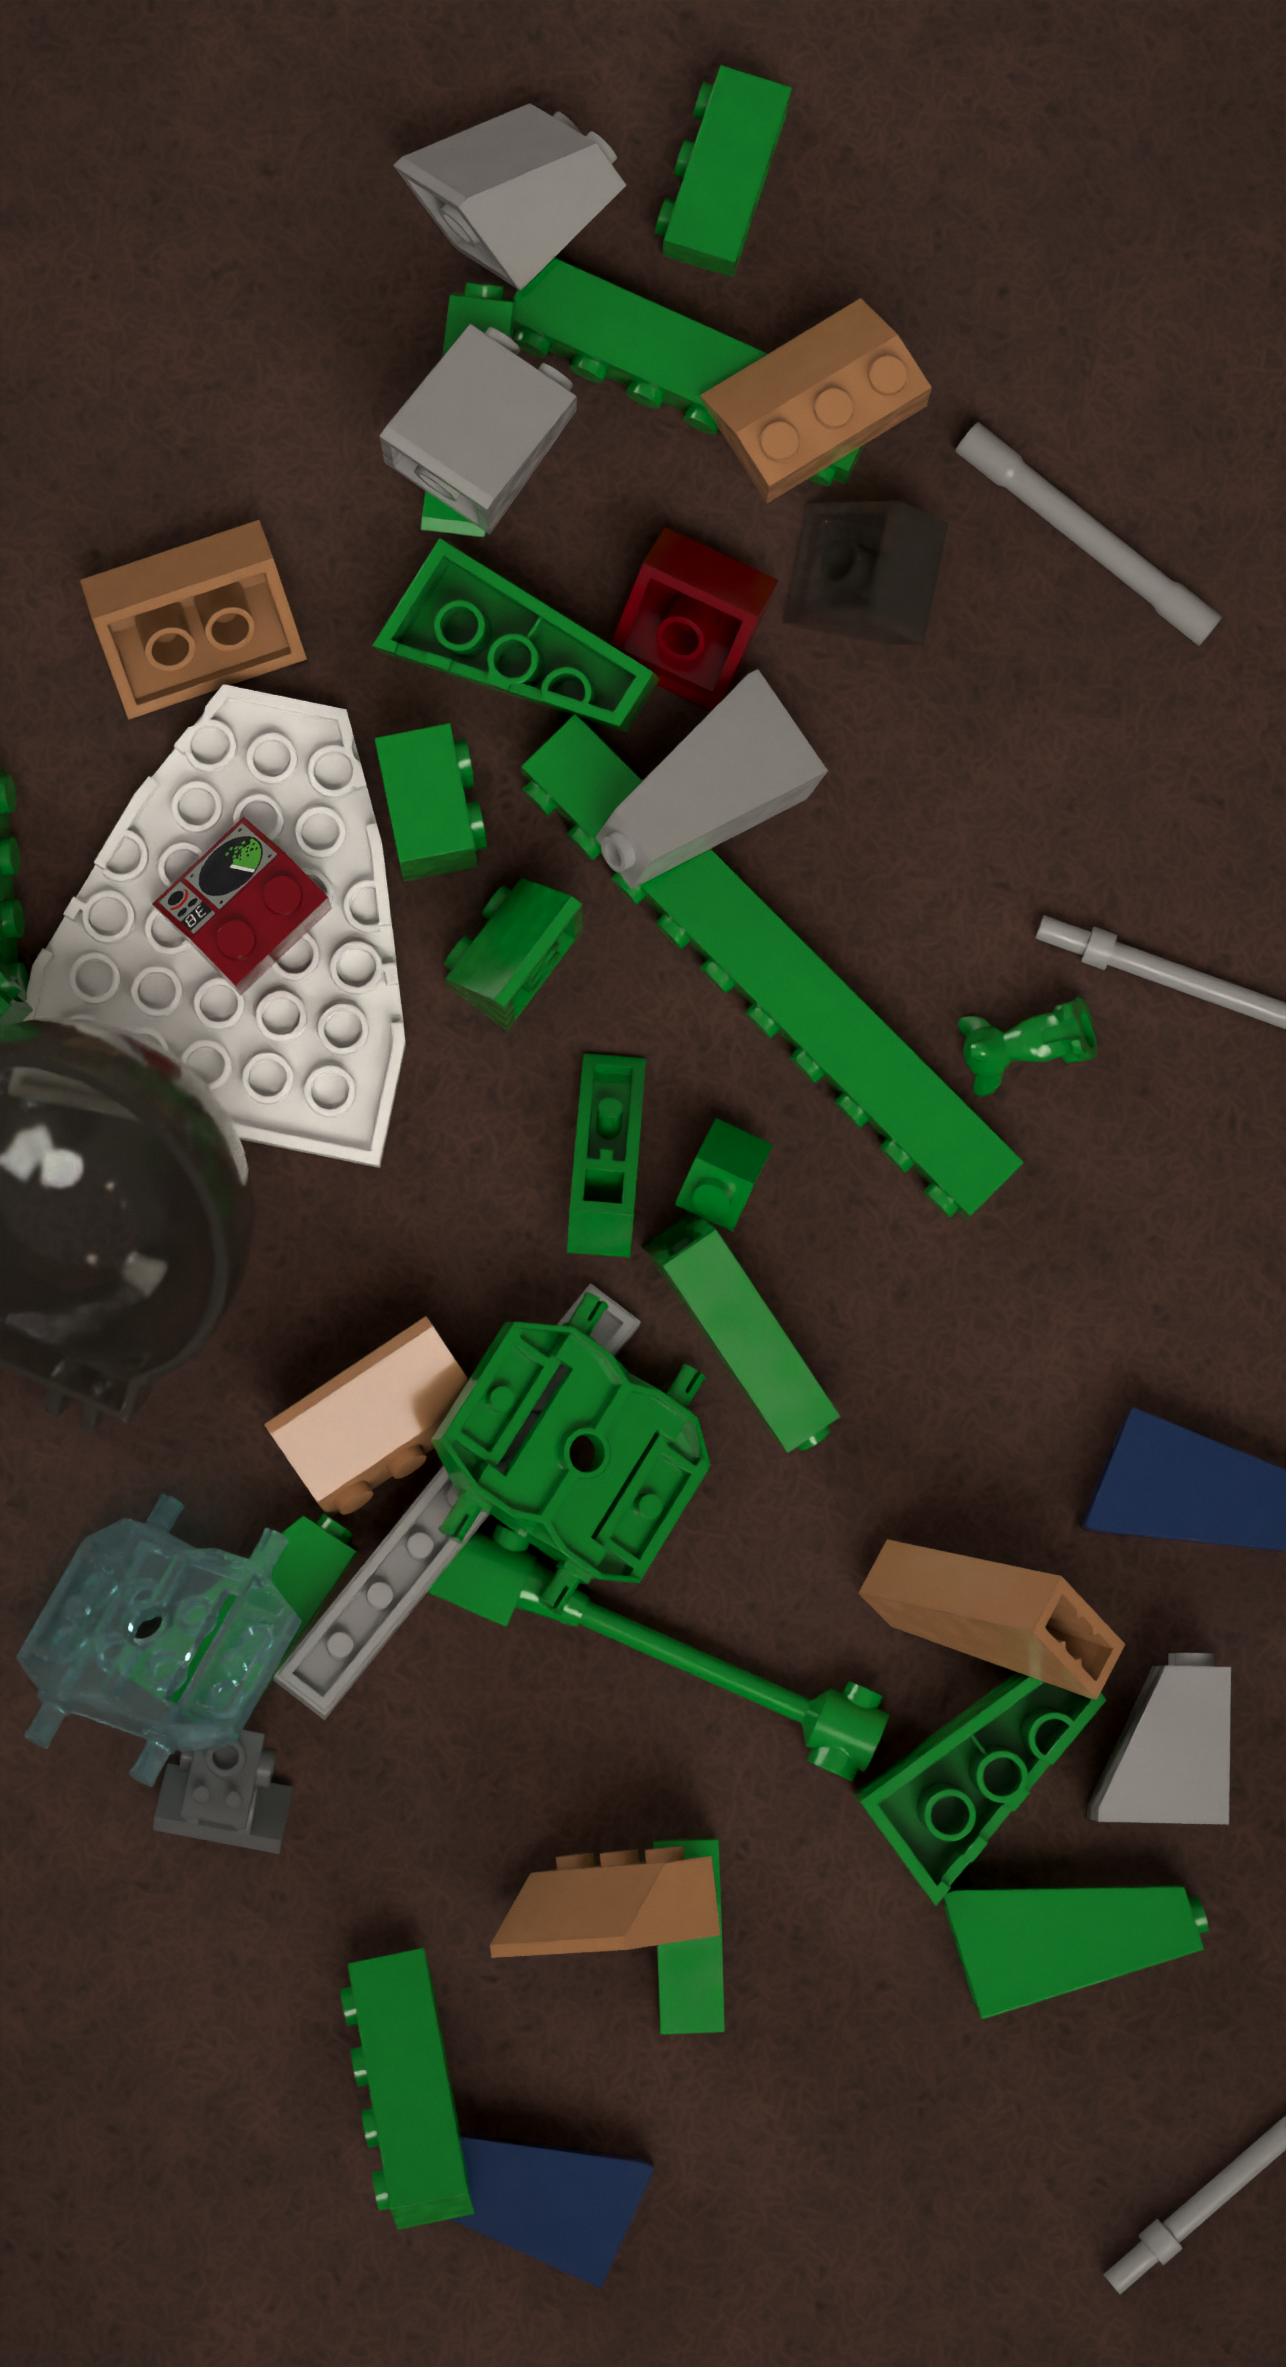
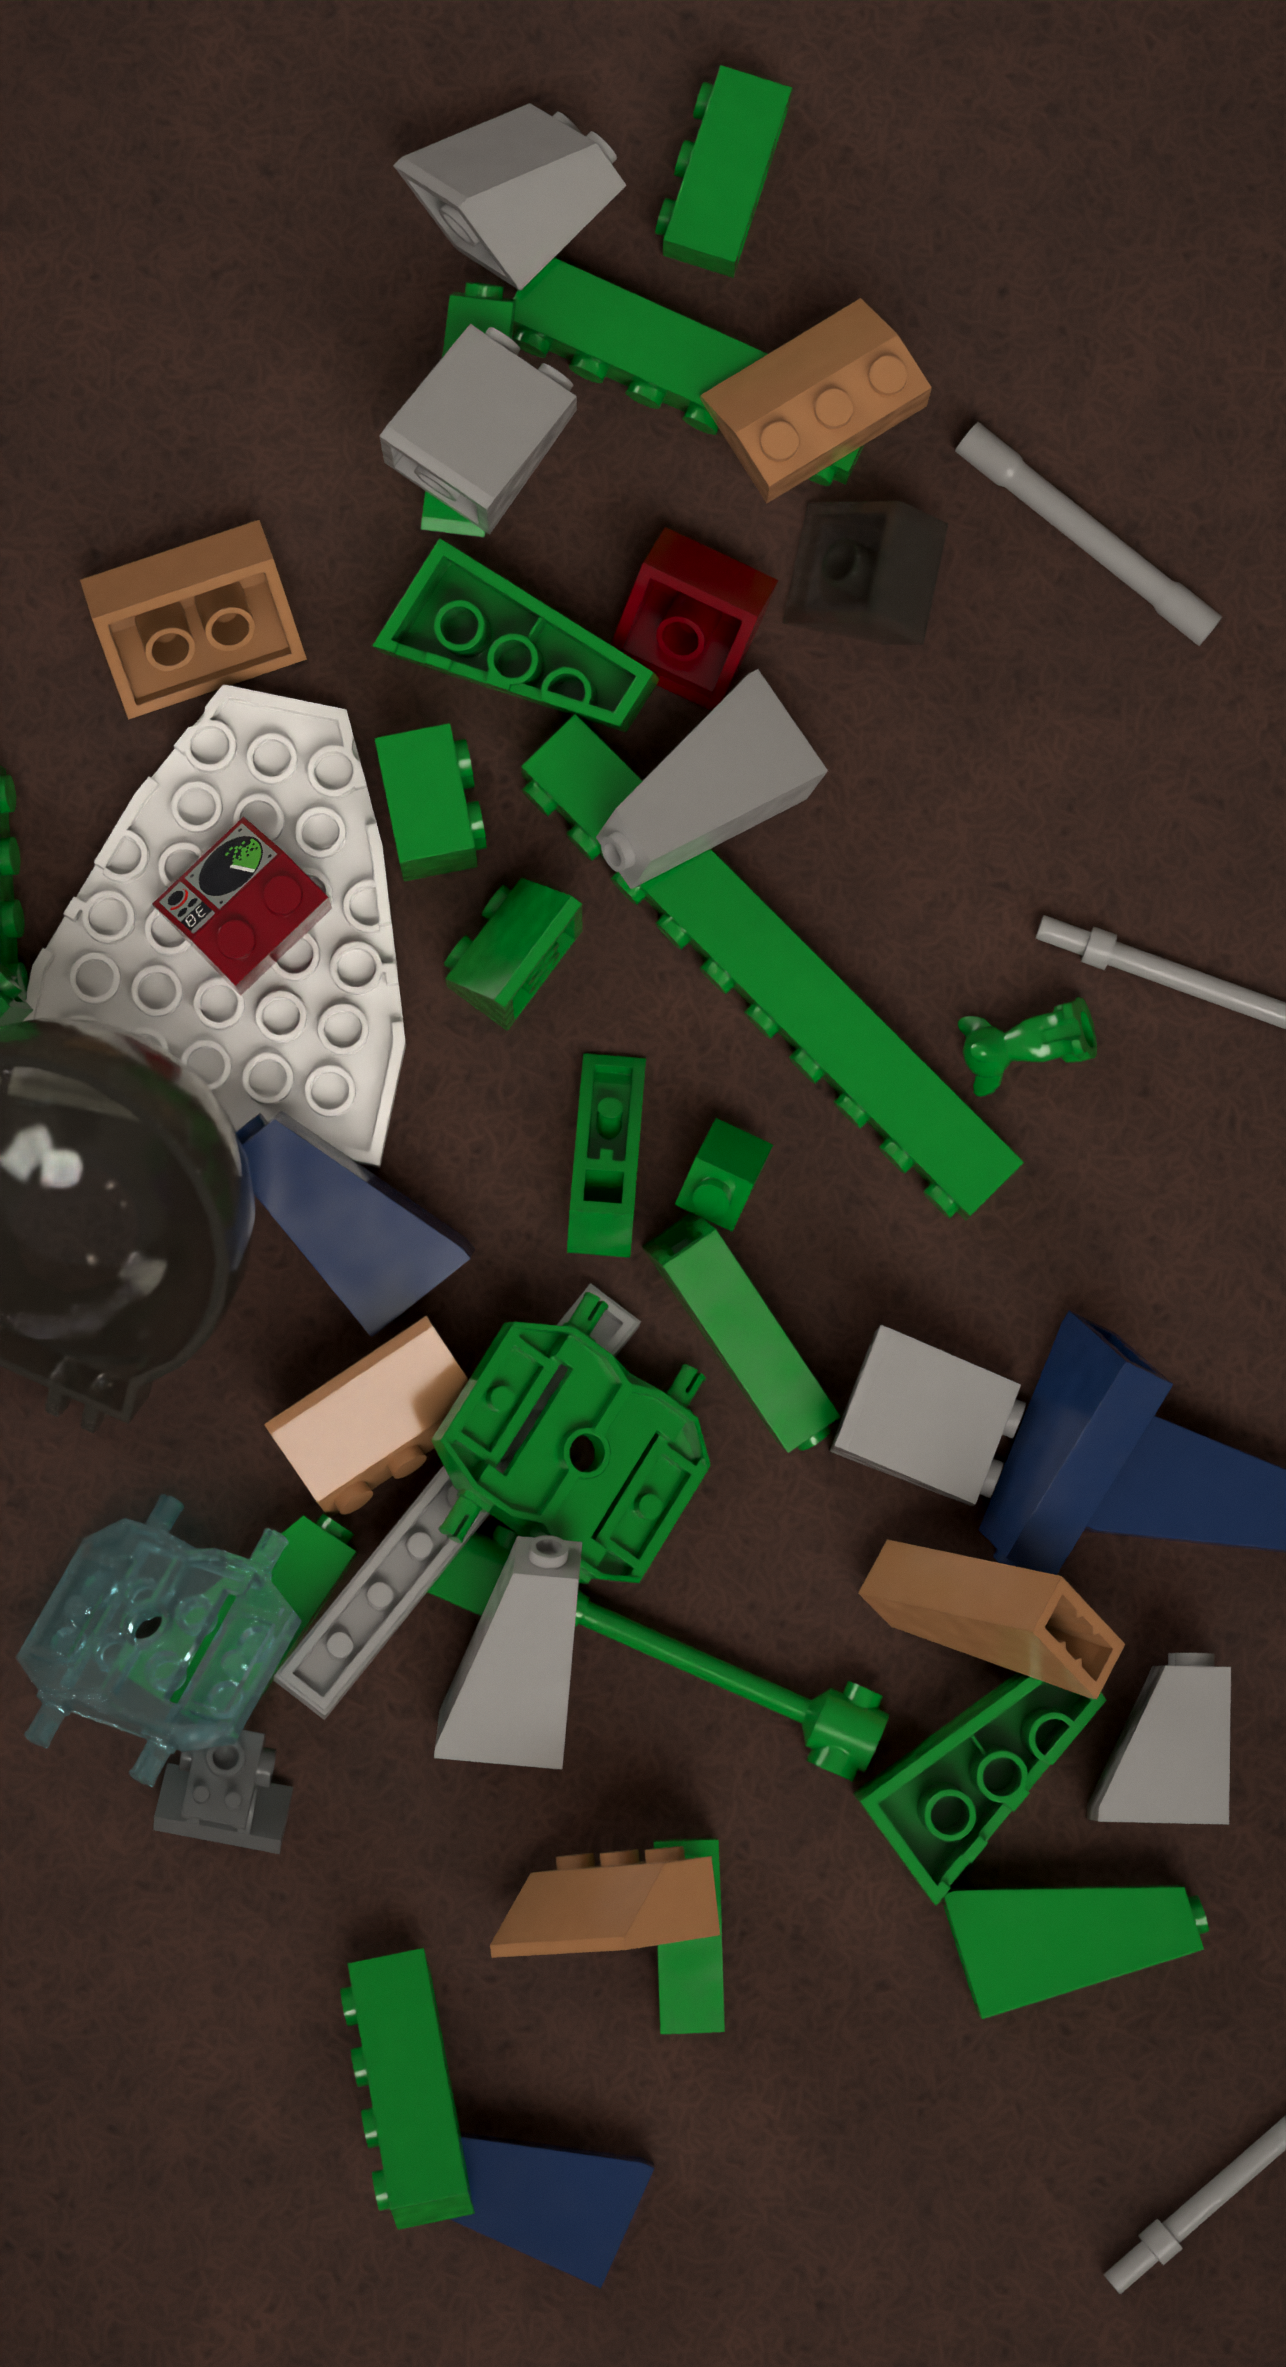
none -> dark blue slope [225,1111,475,1337]
none -> light grey slope [434,1536,582,1769]
none -> light grey slope [829,1325,1026,1506]
none -> dark blue slope [979,1310,1173,1575]

